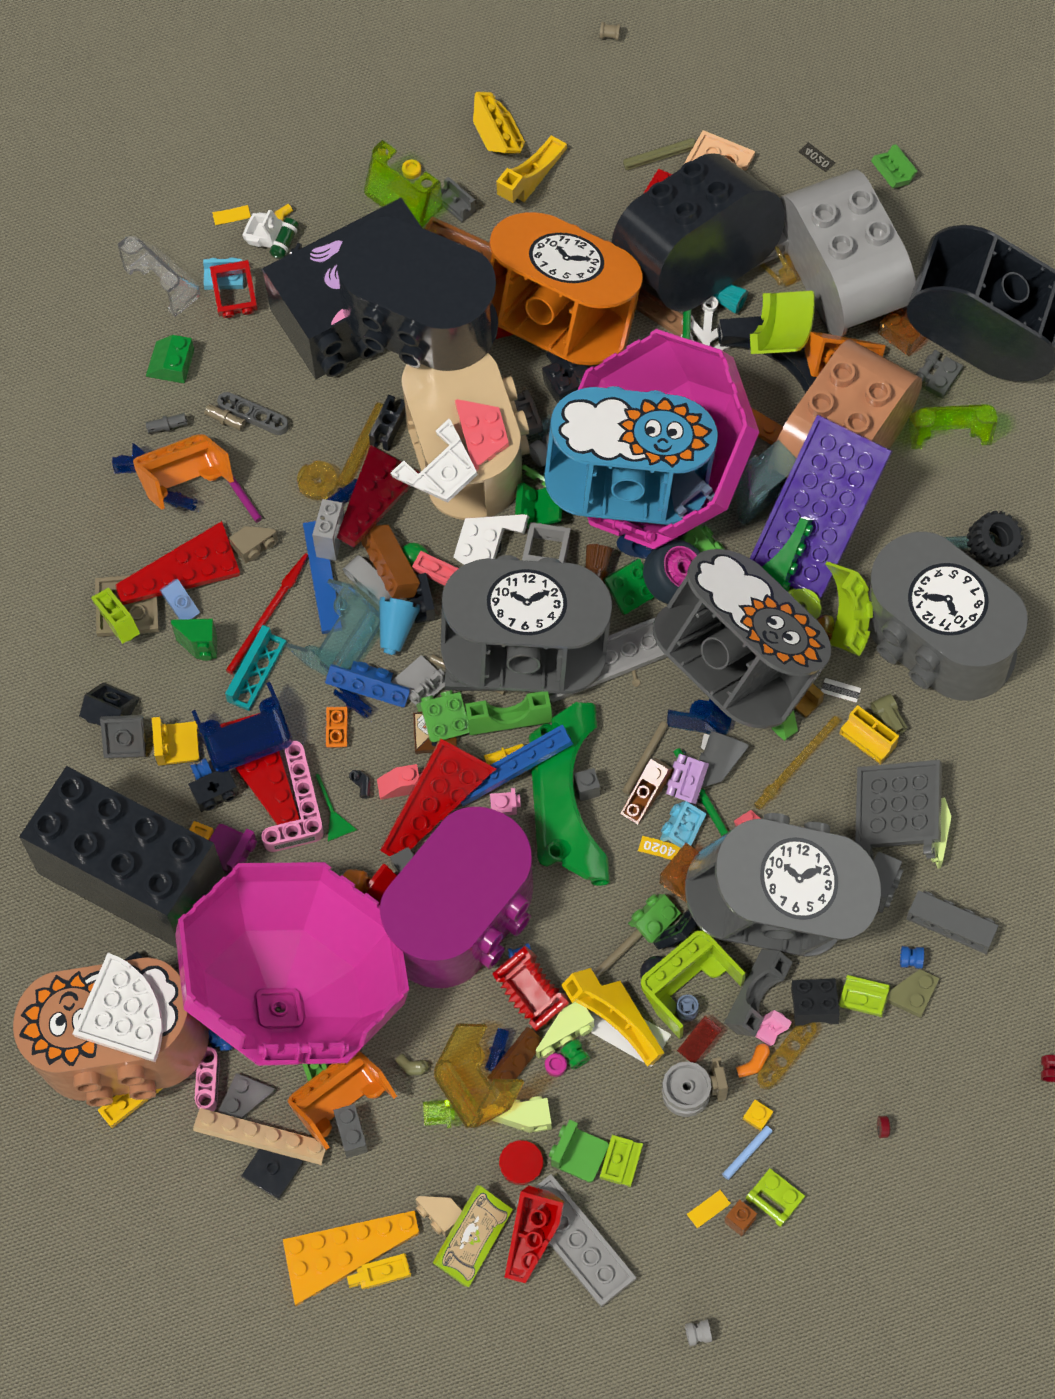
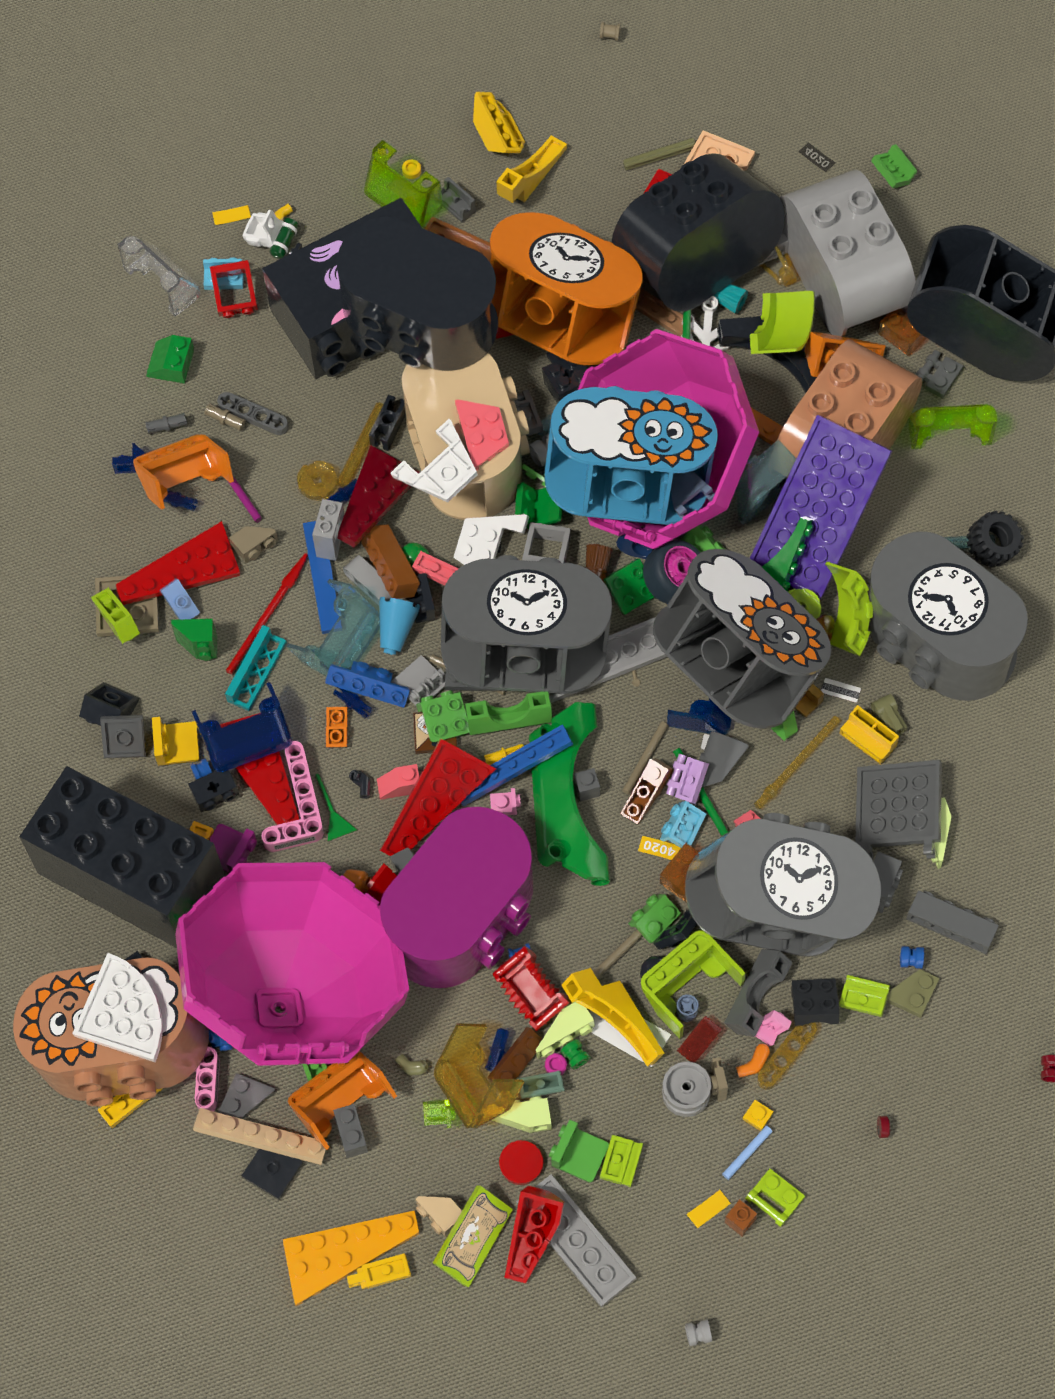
none -> sand green slope [517,1071,564,1099]

